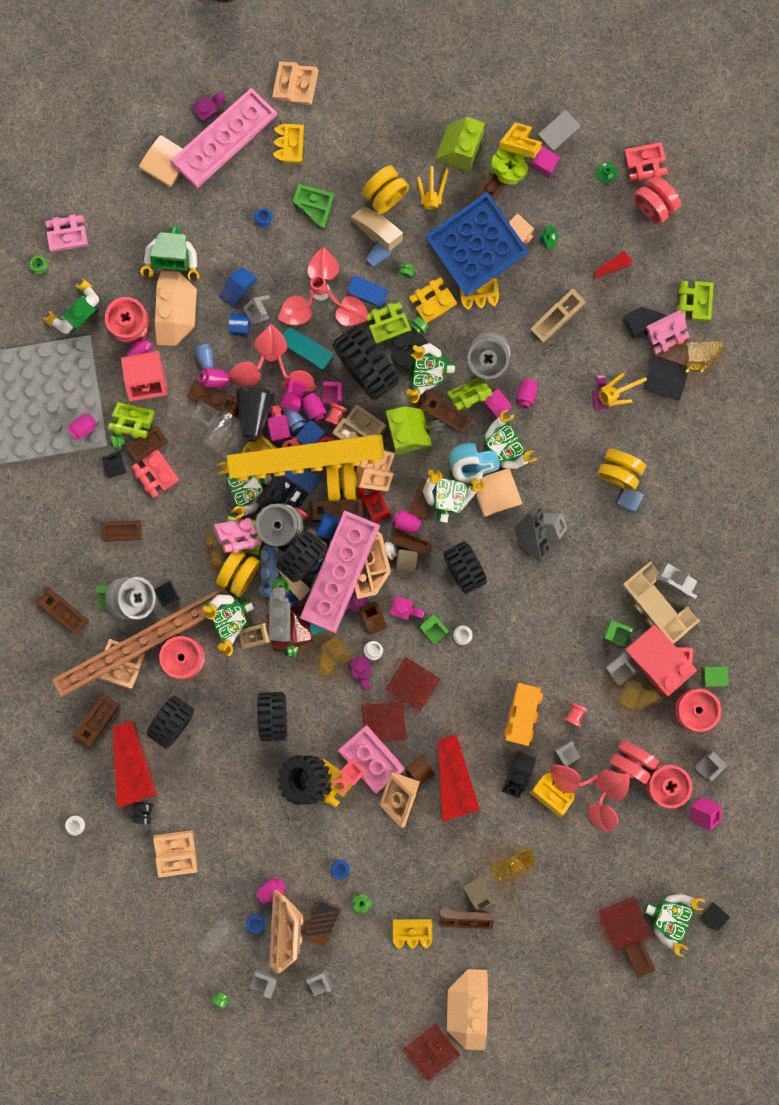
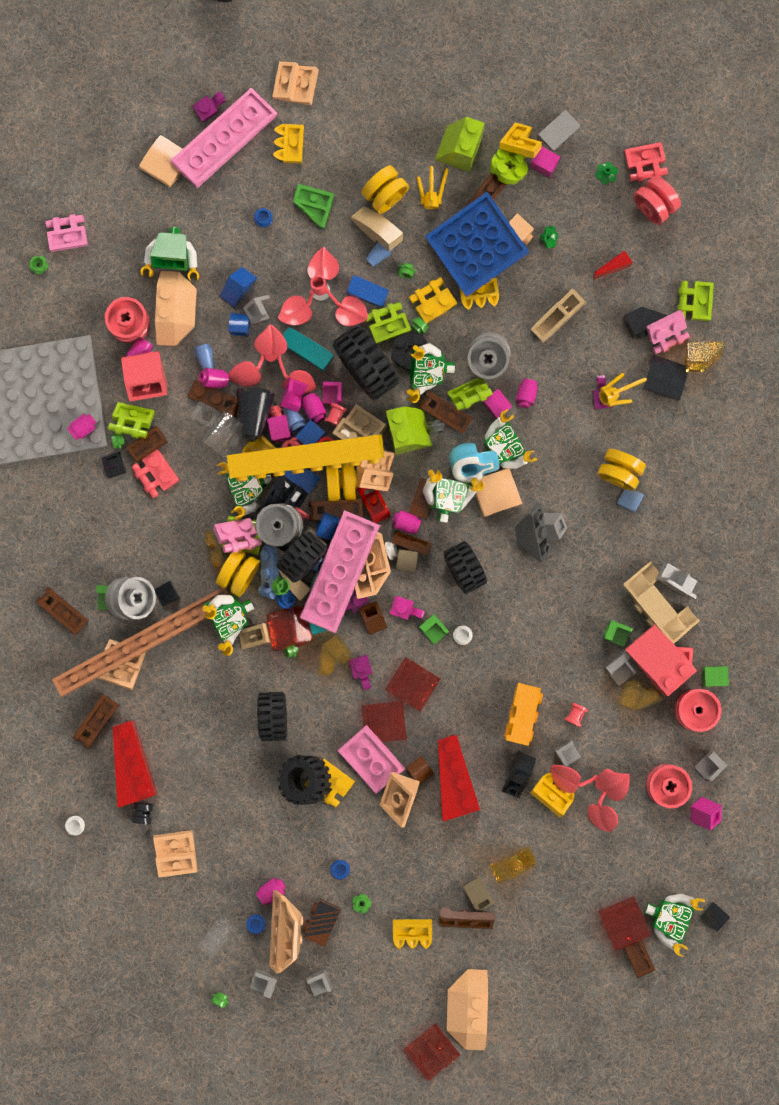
torso [43,278,99,333] -> none
reddish brown plate [102,521,142,542] -> none
black tyre [146,696,195,749] -> none
coral wheel [159,636,205,679] -> none
light grey hinge [269,587,291,642] -> none
coral plate [333,758,367,793] -> none
white plate [364,641,383,660] -> none
coral wheel [609,739,659,785] -> none

